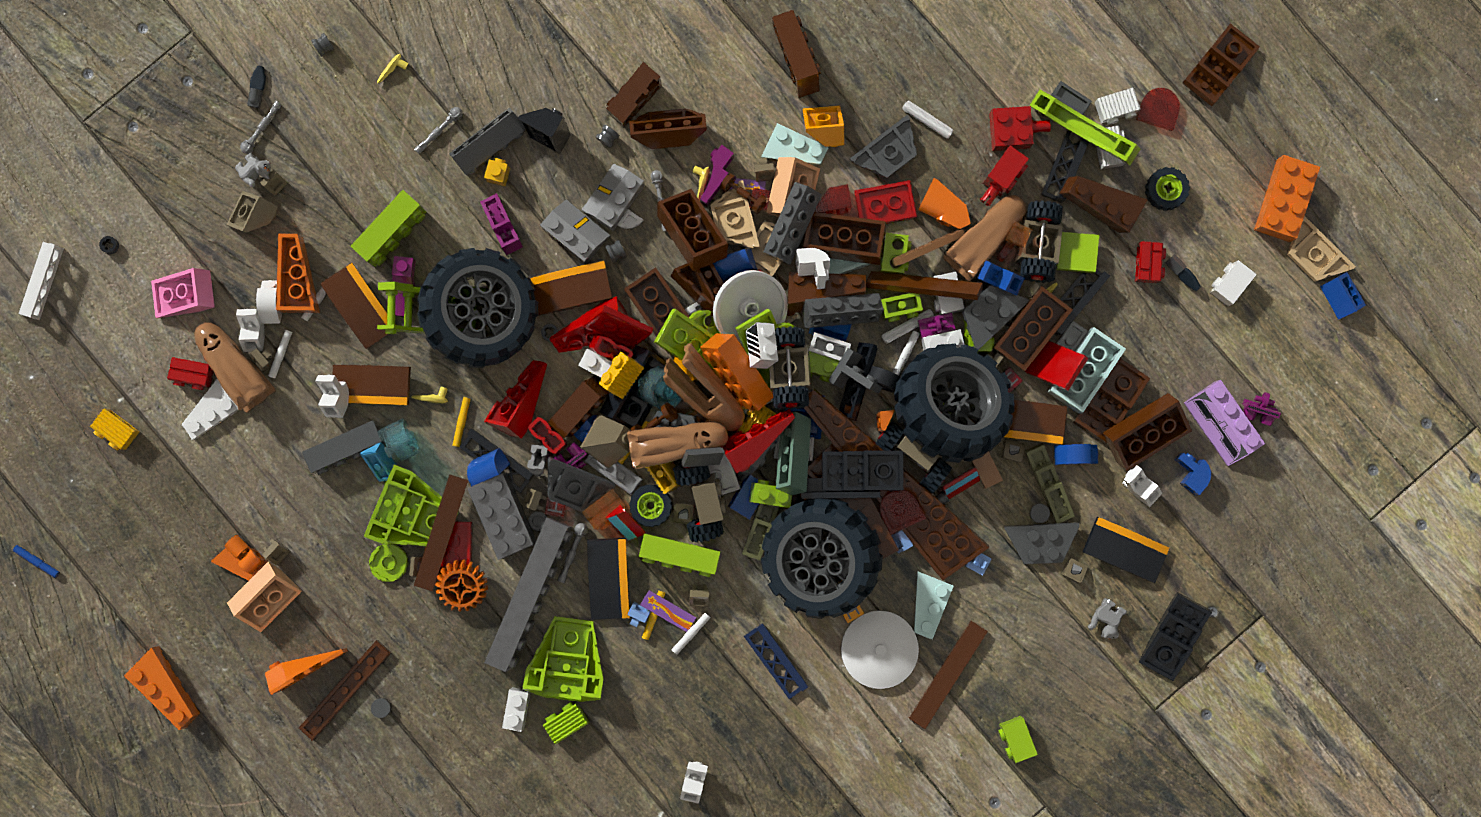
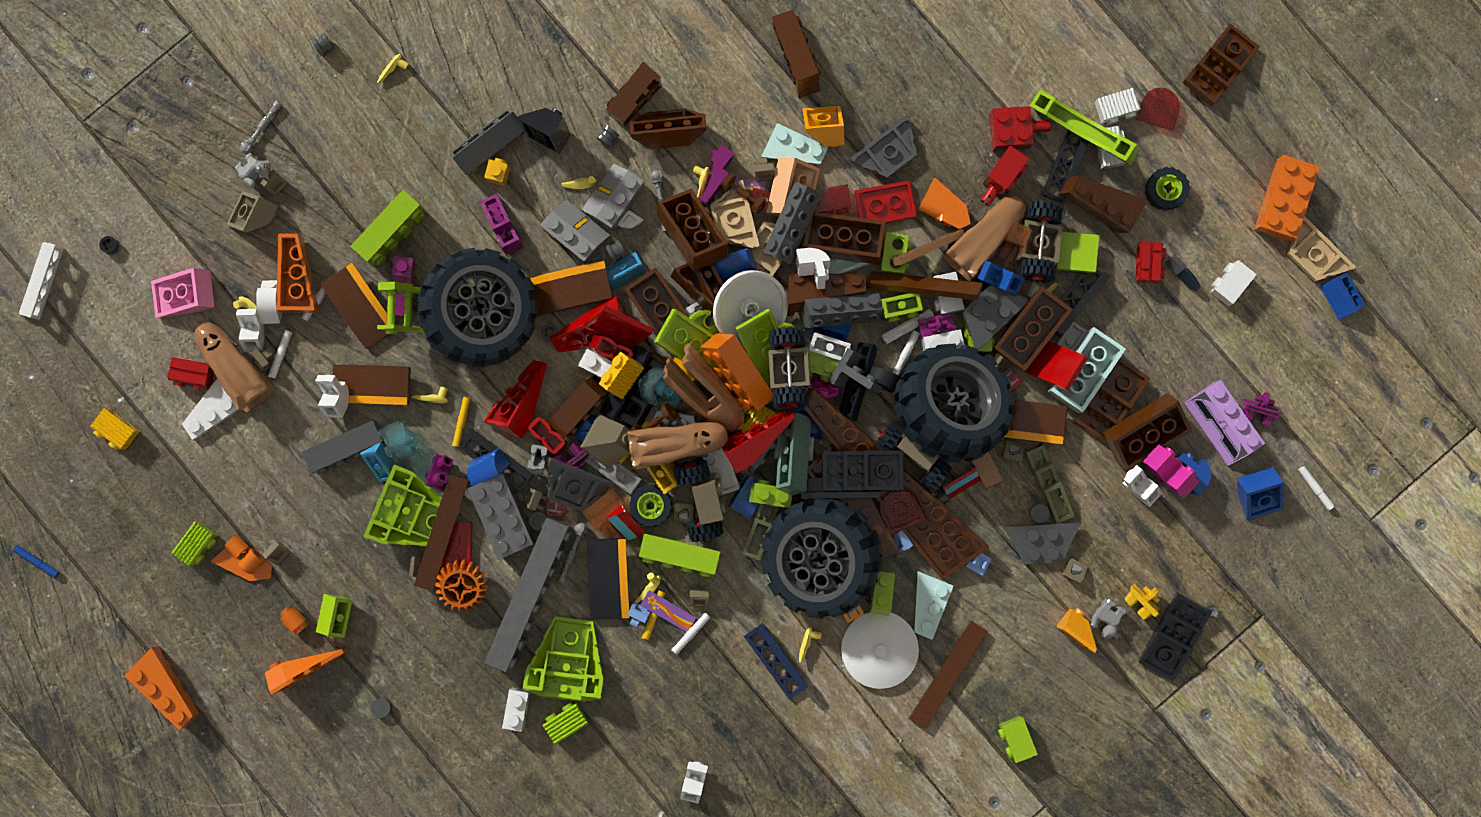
light nougat slope [227,562,302,632] -> none
piece [247,65,266,108] -> none
reddish brown tile [298,640,392,741] -> none
lime tile [369,544,408,582] -> none
light grey piece [414,107,463,155] -> none
dark grey tile [681,447,725,467] -> none
white brick [746,322,778,369] -> none
orange slope [876,410,895,432] -> none
white axle [903,101,953,139] -> none
dark grey tile [1051,81,1092,115] -> none
blue brick [1054,444,1098,465] -> none
black slope [1083,517,1169,583] -> none
none -> lime brick [172,521,218,567]
none -> light yellow bar [233,297,257,309]
none -> orange brick [280,606,308,635]
none -> lime brick [316,594,352,638]
none -> magenta hips [425,453,454,493]
none -> light yellow bar [562,176,598,189]
none -> dark azure slope [606,251,646,290]
none -> light yellow bar [635,573,661,603]
none -> light yellow bar [799,626,822,663]
none -> dark pink dish [808,378,840,398]
none -> lime brick [870,571,895,616]
none -> light orange slope [1056,608,1097,653]
none -> yellow hips [1125,583,1160,620]
none -> dark pink brick [1143,445,1199,499]
none -> blue slope [1237,467,1284,520]
none -> white piece [1298,466,1335,511]

